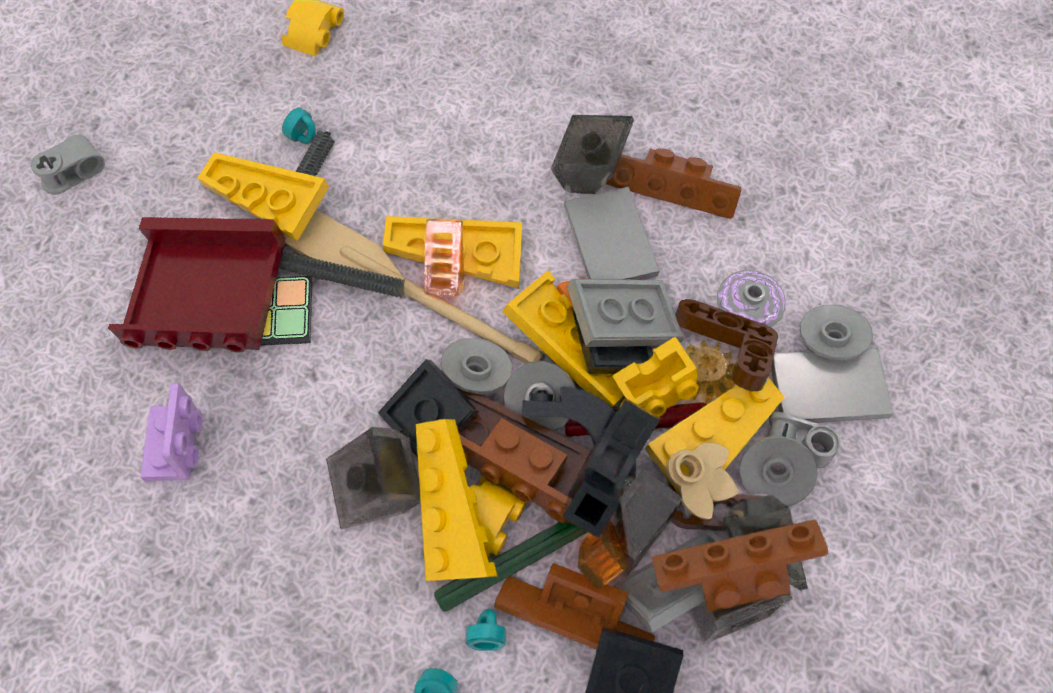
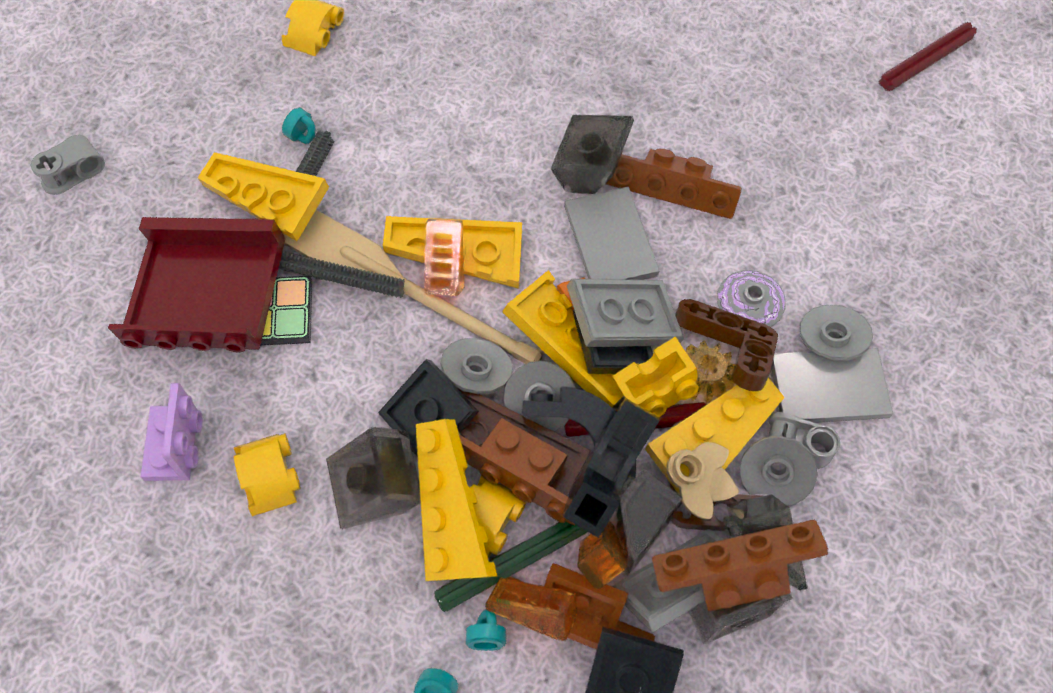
none -> yellow cylinder [233,433,301,516]
none -> clear orange slope [485,578,577,642]
none -> dark red axle [879,22,977,91]

